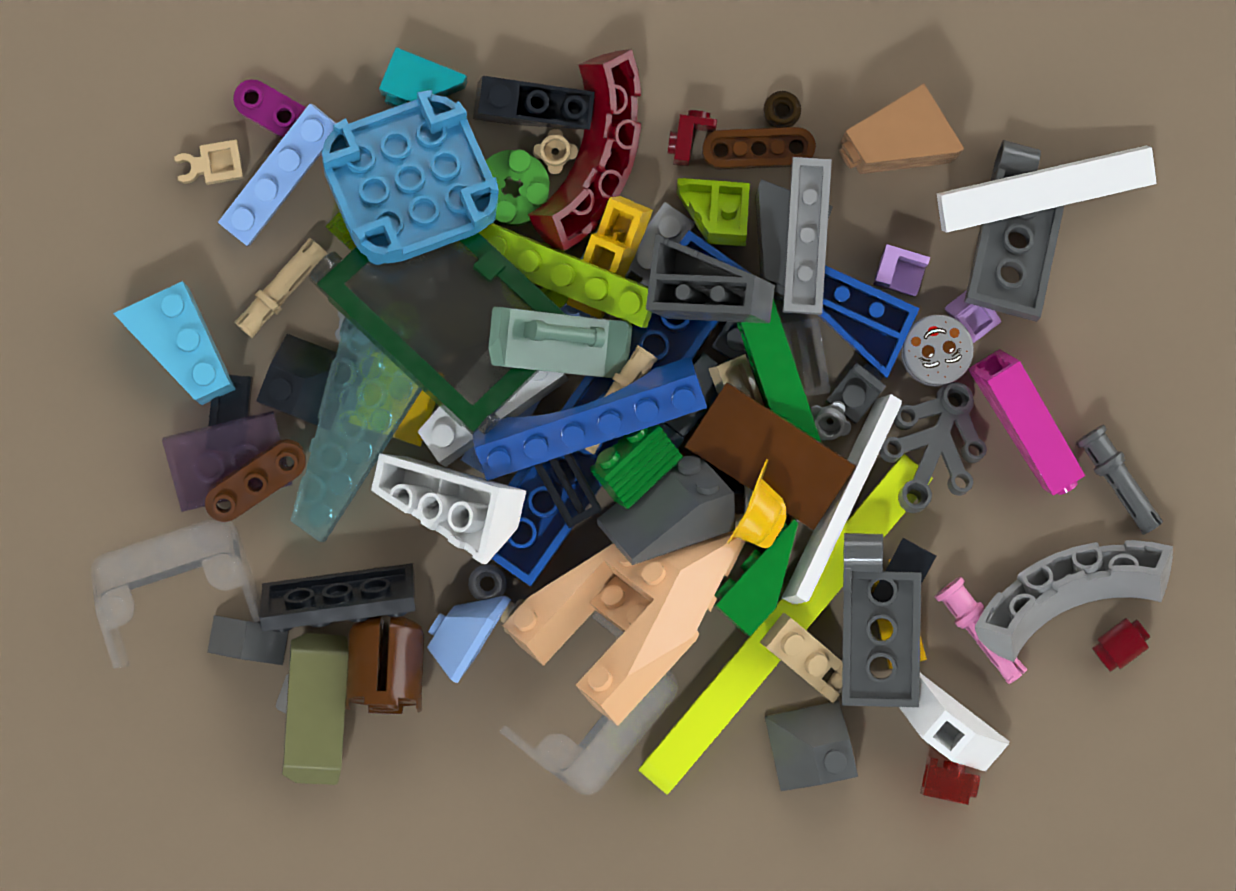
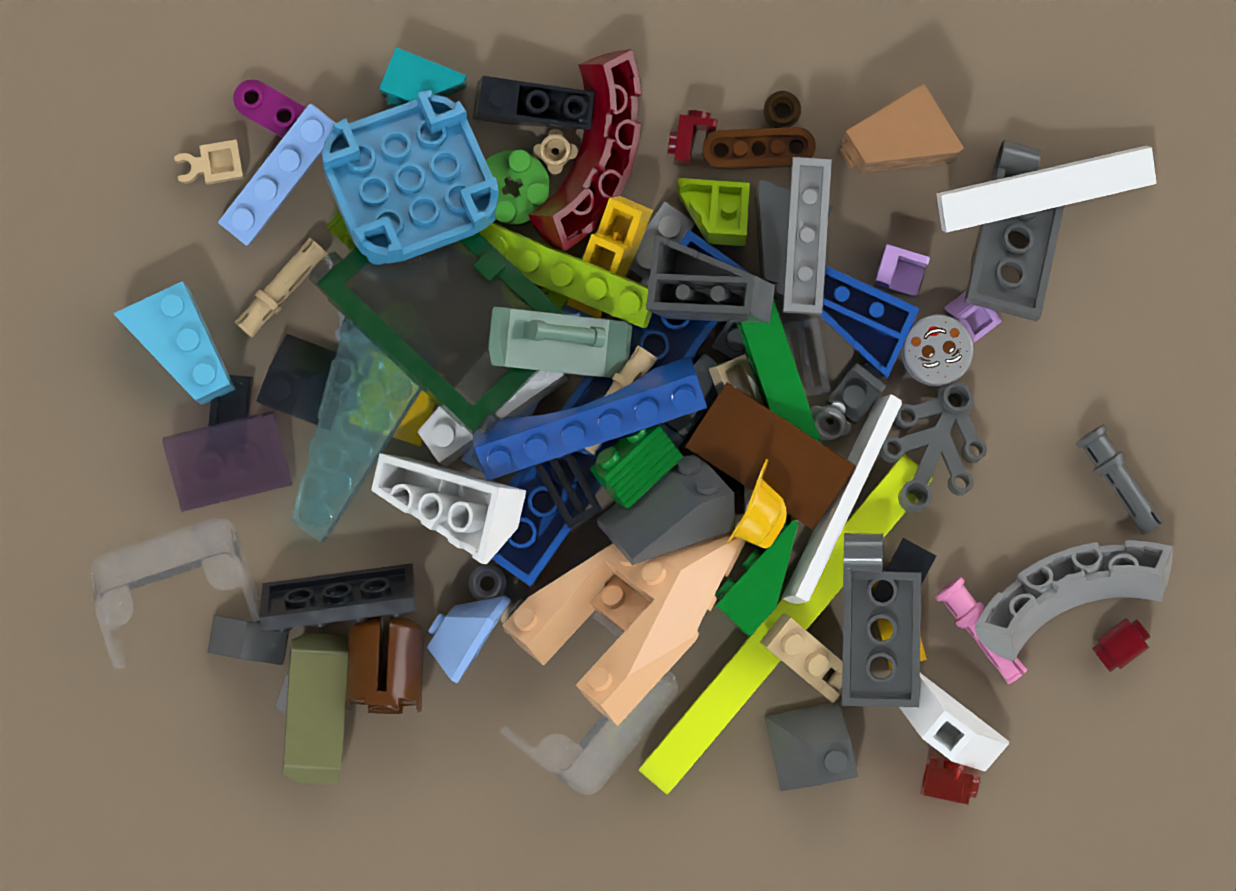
reddish brown plate [205,439,306,522] -> none
dark pink slope [968,349,1085,496] -> none

